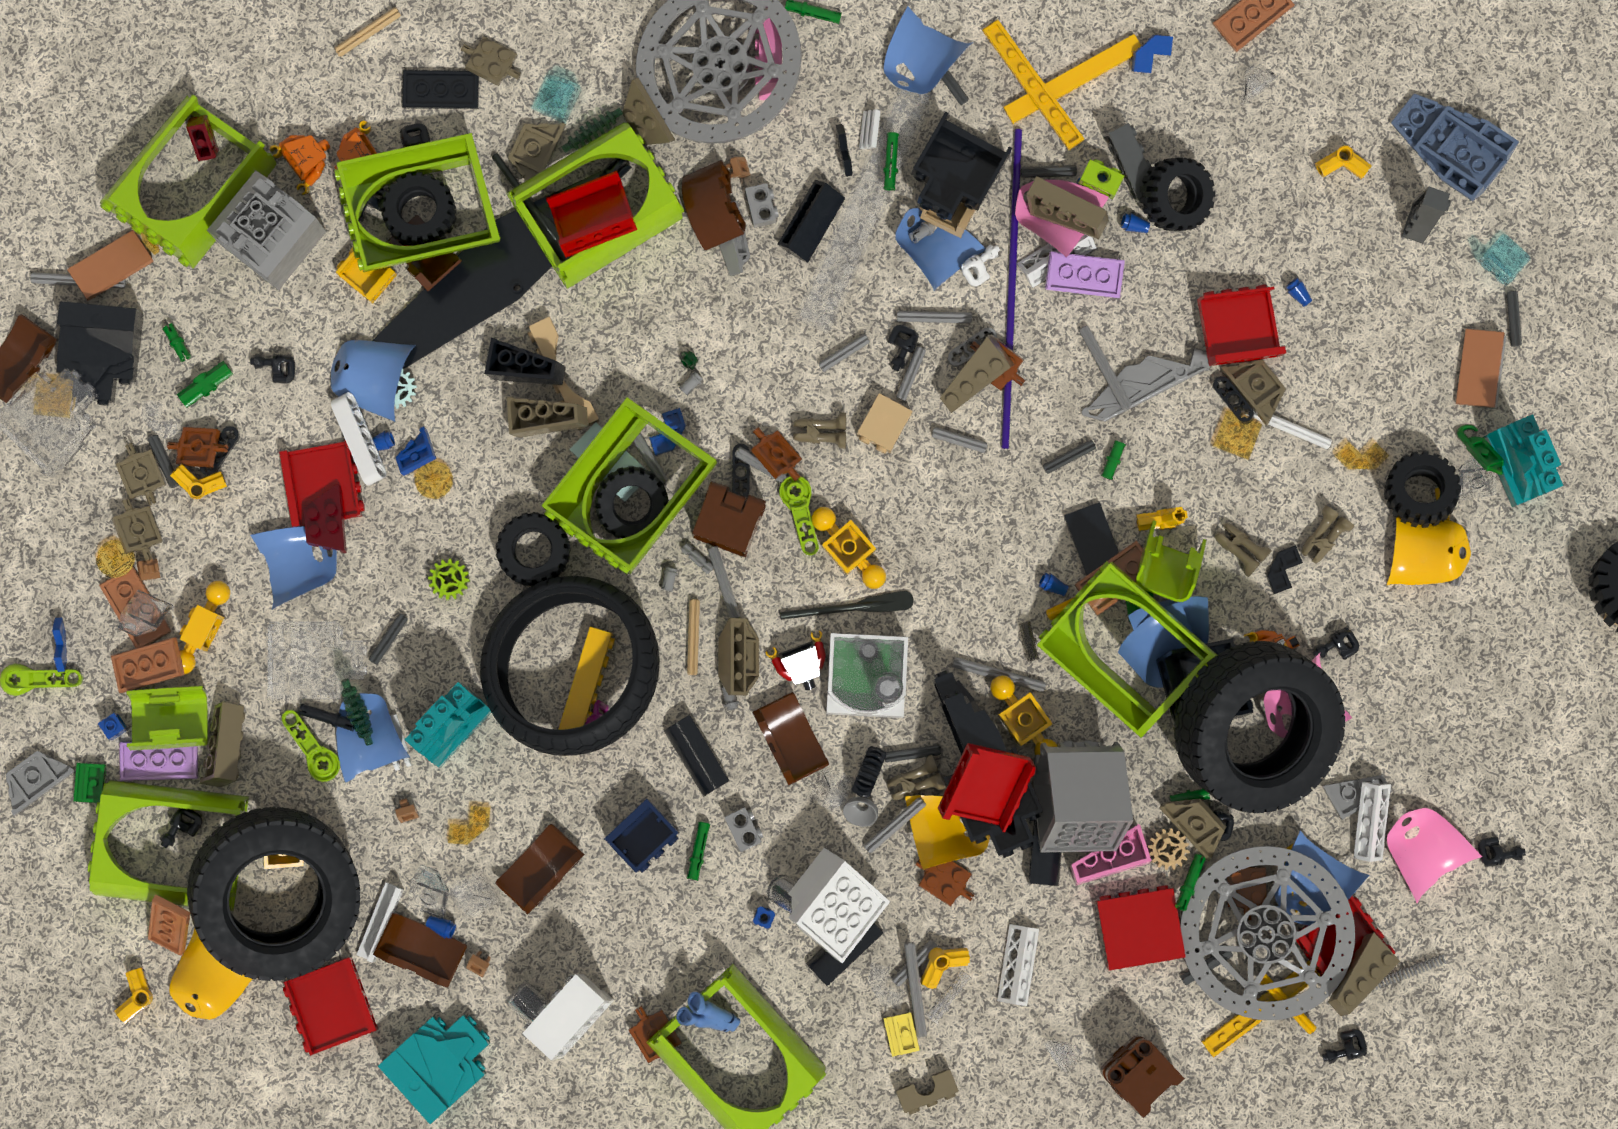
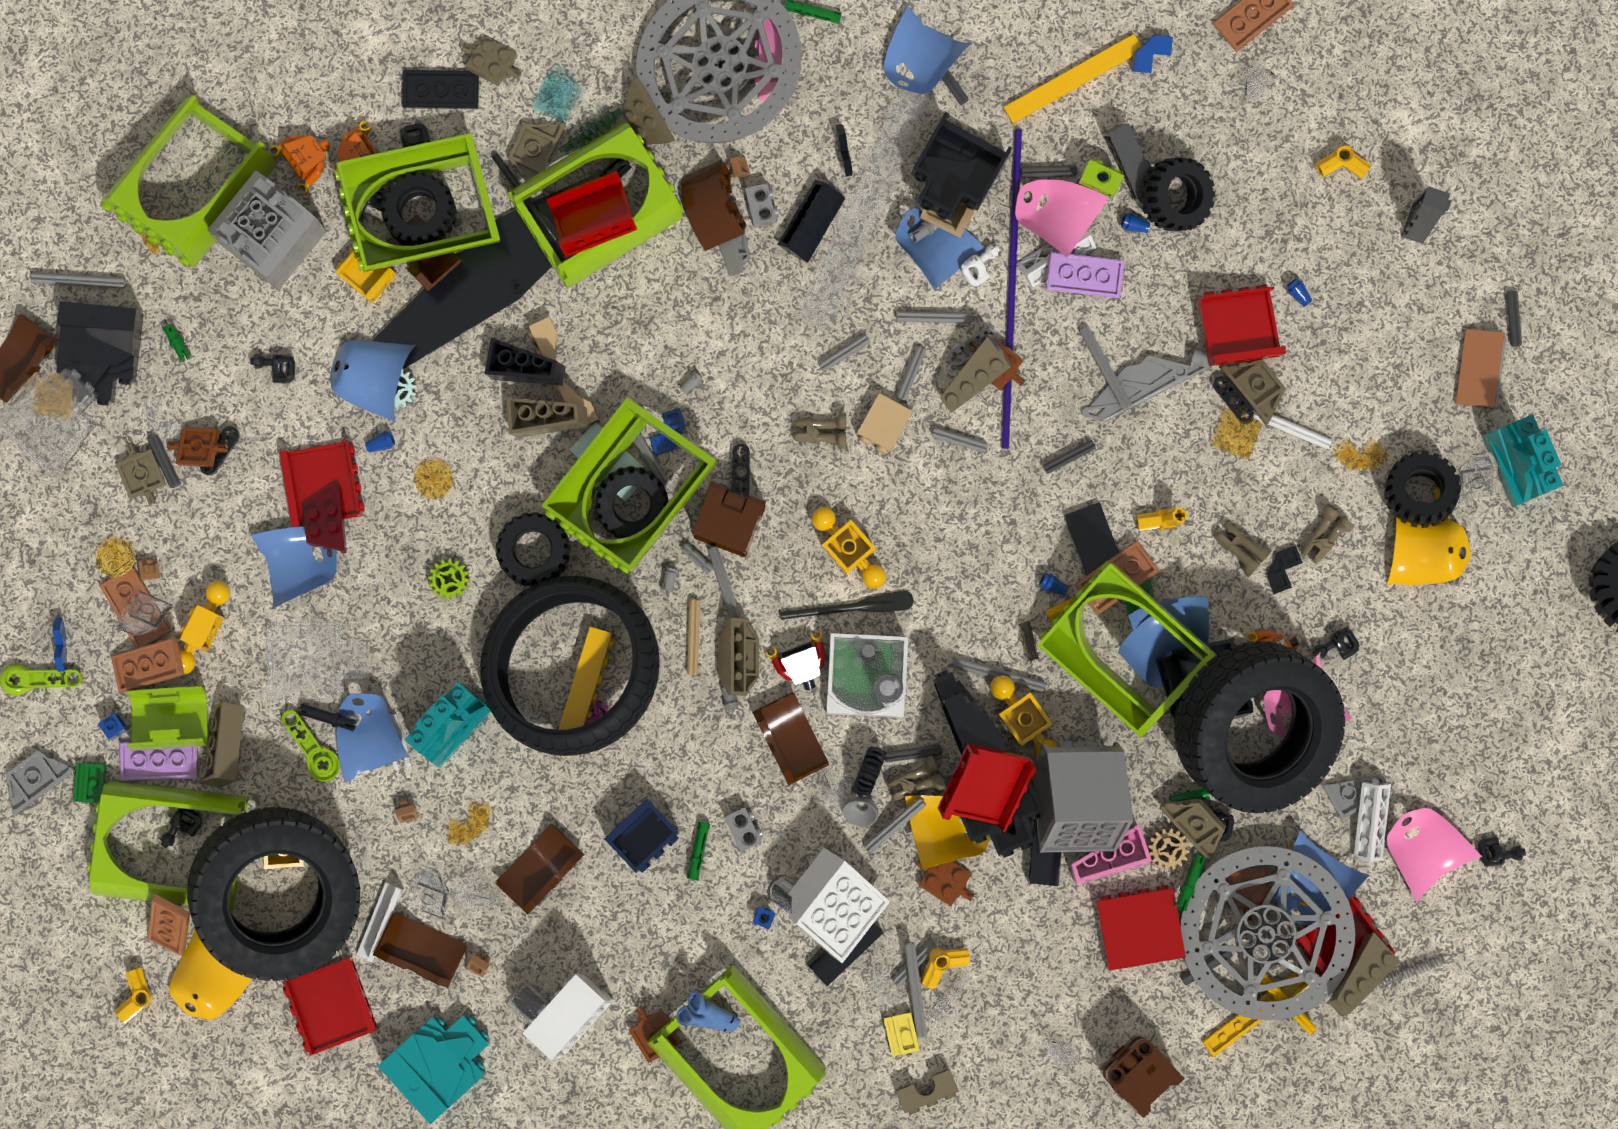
nougat tile [67,230,154,301] -> none
dark tan plate [112,498,162,561] -> none
yellow piece [170,463,227,499] -> none
green piece [176,361,234,408] -> none
dark red brick [186,115,219,161] -> none
white beam [331,392,386,486] -> none
tan axle [334,7,401,57] -> none
clear green piece [341,679,373,746] -> none
dark grey axle [369,613,408,665] -> none
blue wing [396,426,437,476] -> none
blue cone [426,916,456,939] -> none
black brick [664,715,729,797] -> none
dark green plate [680,351,698,370] -> none
light grey axle [735,447,787,483] -> none
dark orange plate [751,427,802,481] -> none
lime beam [779,476,819,556] -> none
white tile [859,109,880,150] -> none
green pin [883,132,899,191] -> none
black piece [887,325,919,372] -> none
yellow tile [982,20,1084,151] -> none
white fence [997,924,1039,1006] -> none
dark tan wedge [1026,176,1109,239] -> none
green pin [1101,440,1126,480] -> none
lime piece [1136,520,1206,602] -> none
black piece [1322,1029,1367,1065] -> none
sand blue wedge [1391,94,1519,202] -> none
green plate [1457,424,1504,475] -> none
clear light blue bracket [1478,234,1531,286] -> none

